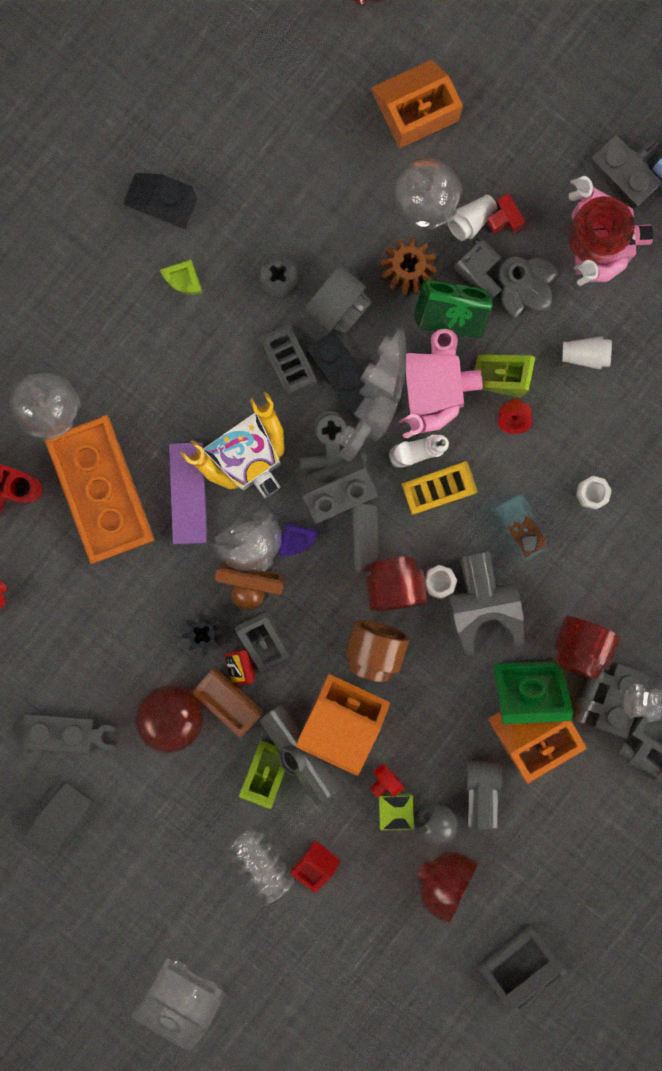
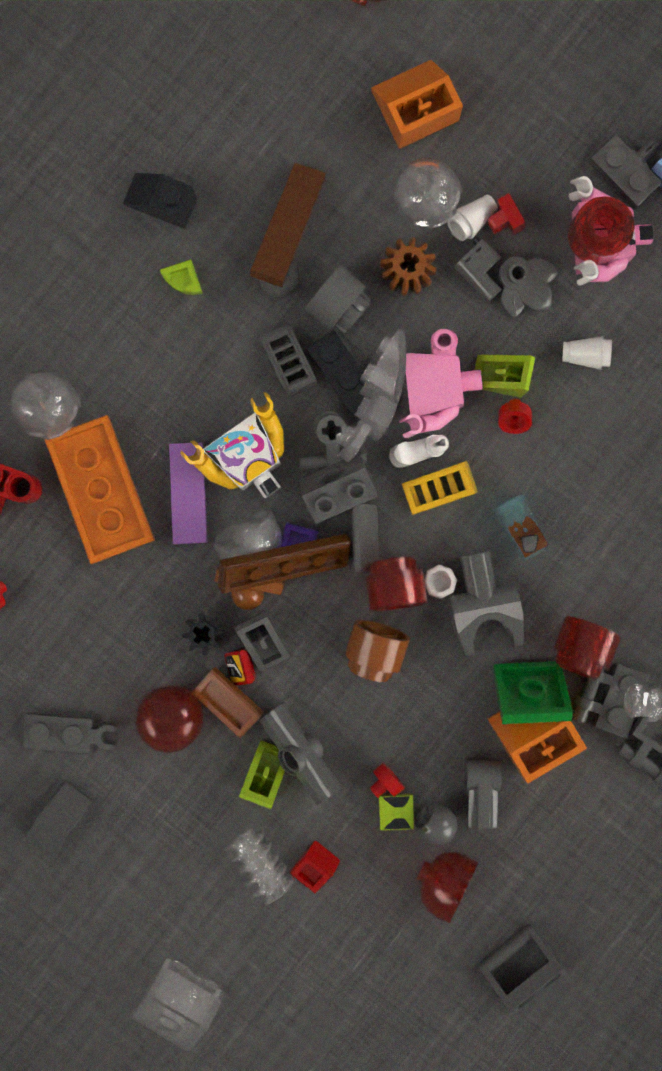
orange slope [295,674,390,776] -> none
piece [414,279,493,338] -> none
white tile [576,476,612,510] -> none
none -> reddish brown tile [218,534,351,594]
none -> reddish brown tile [250,163,326,287]

